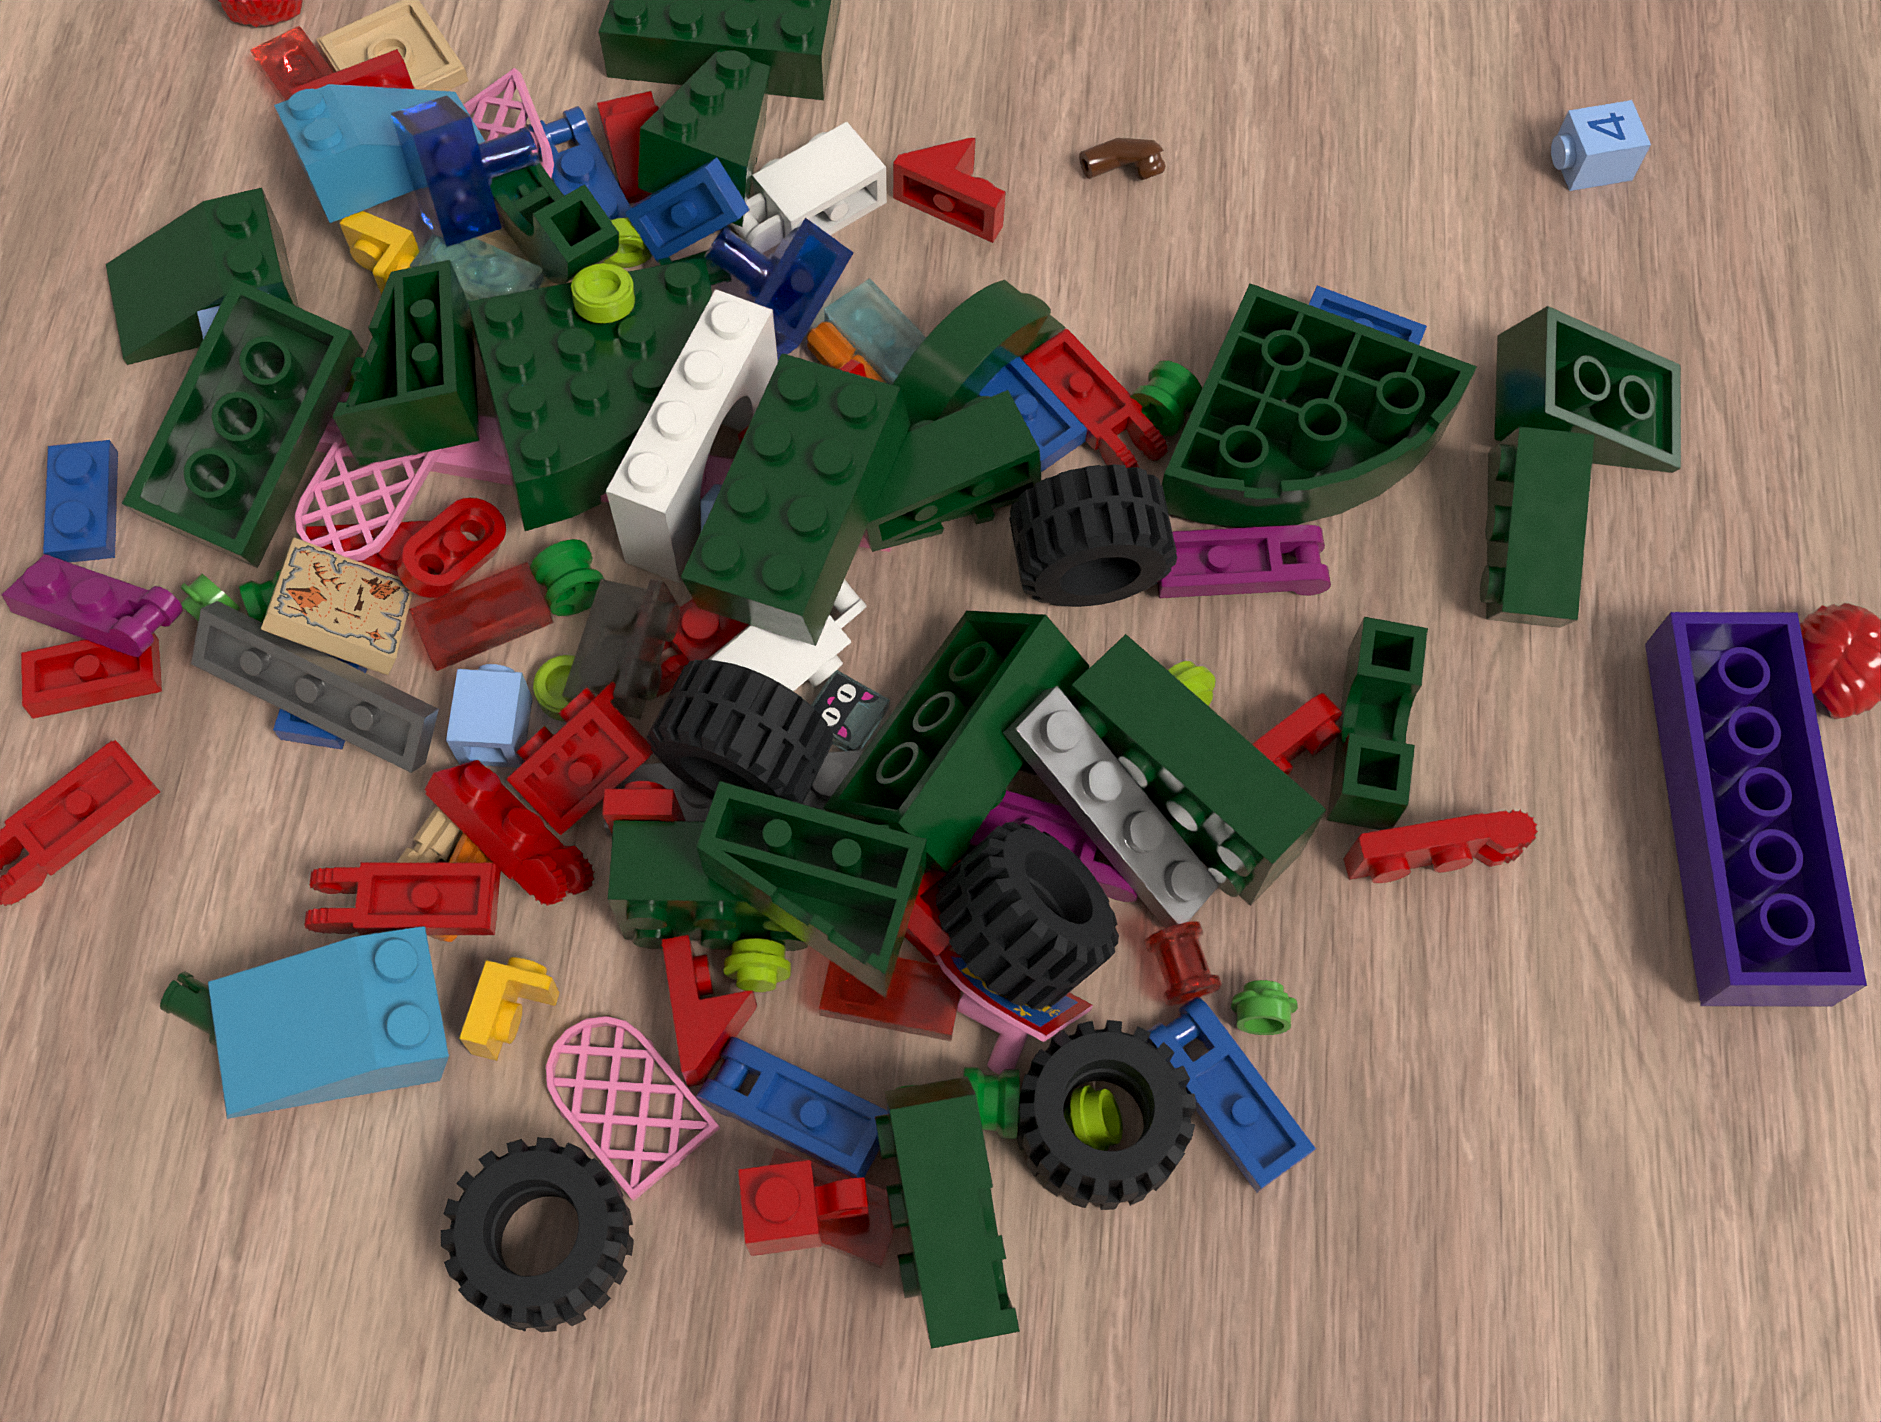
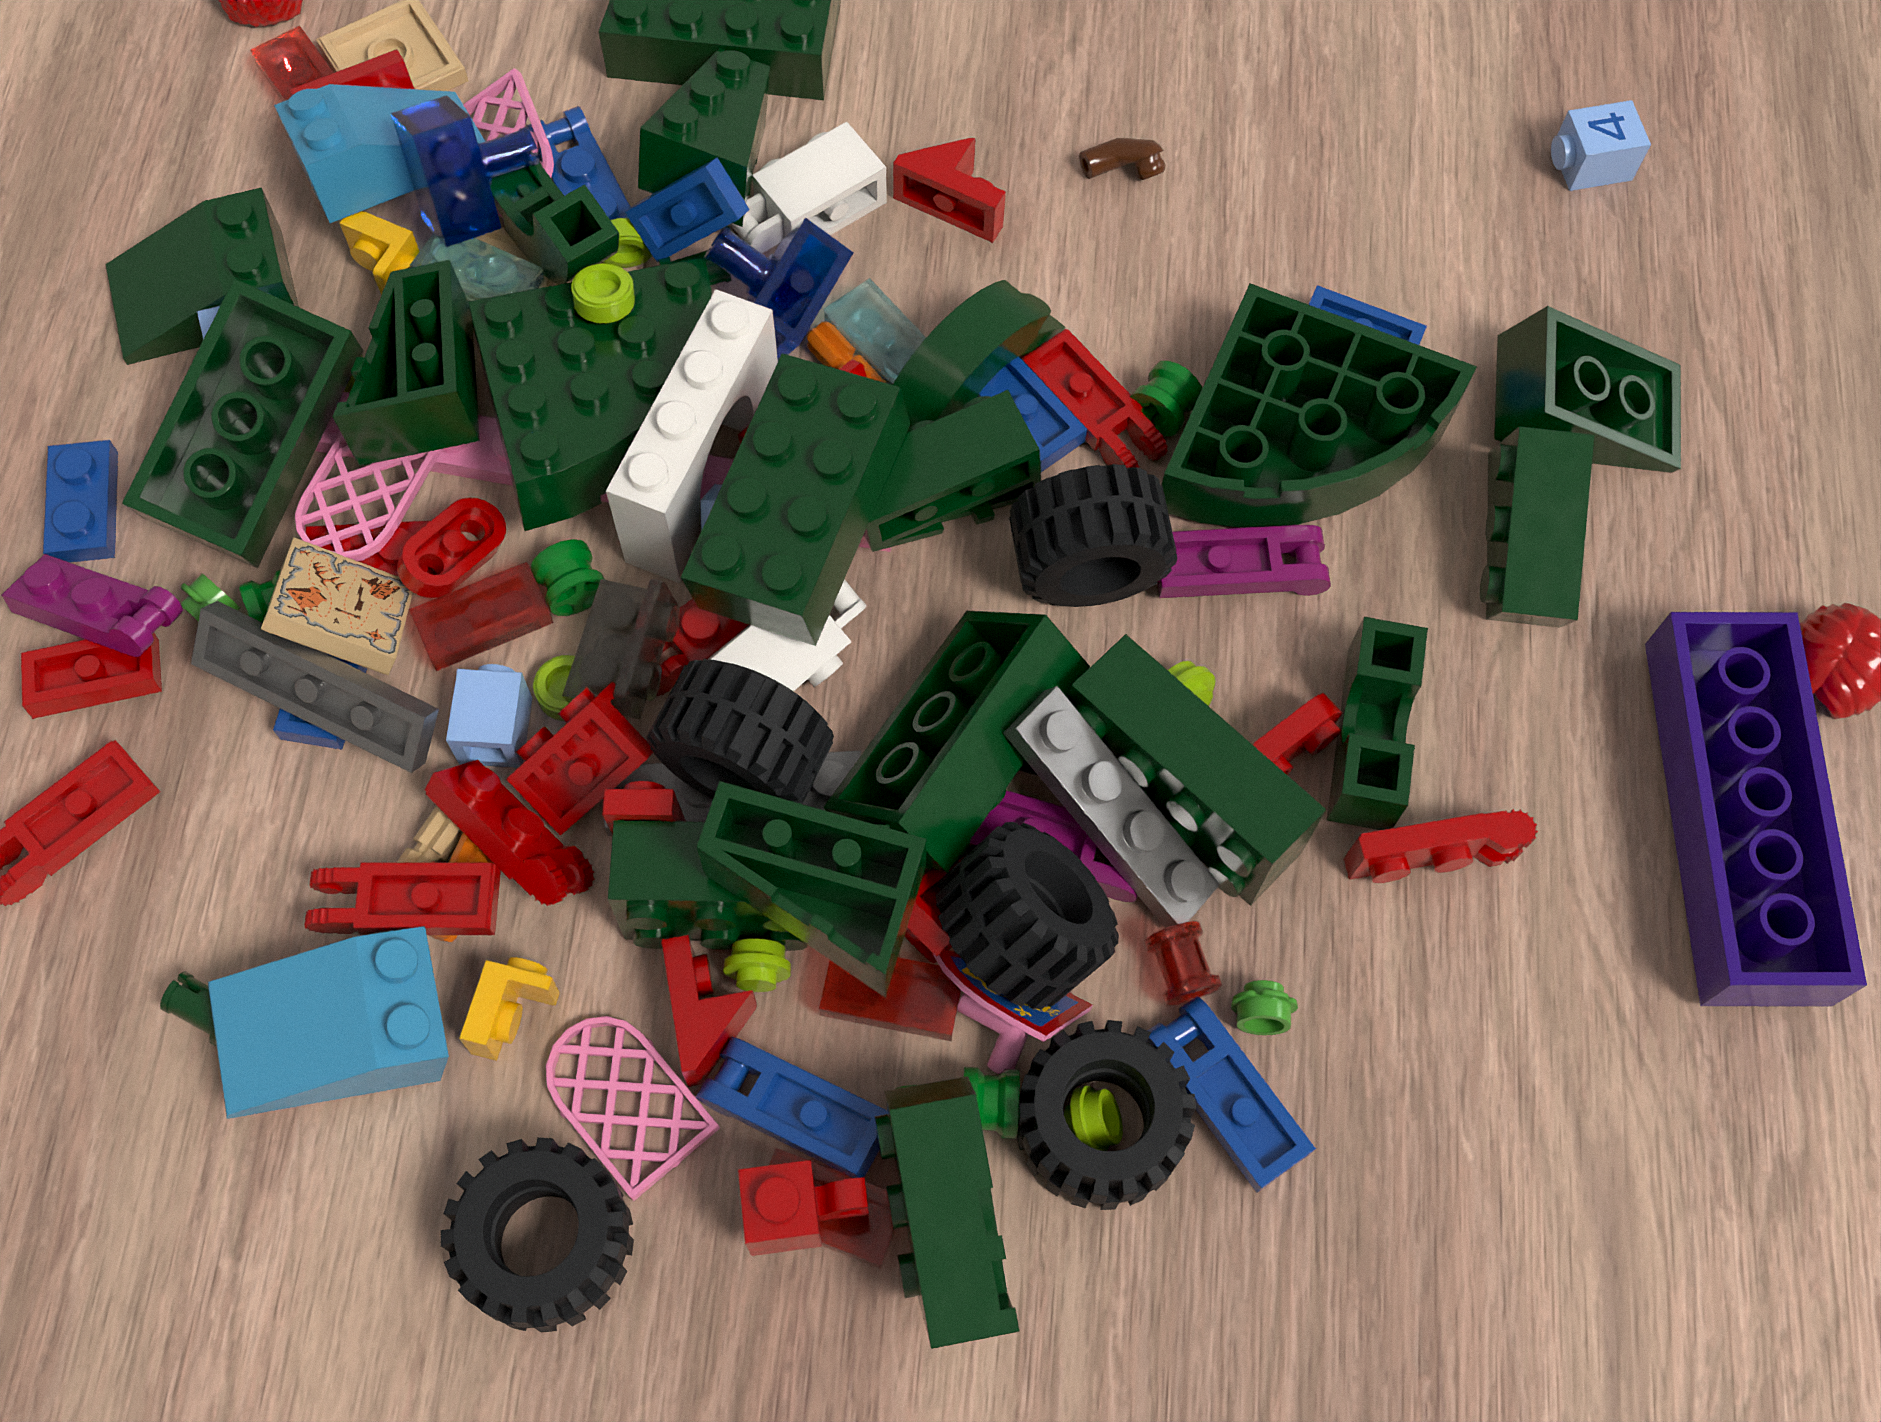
red slope [597,91,659,204] -> none
tile [811,670,889,751] -> none

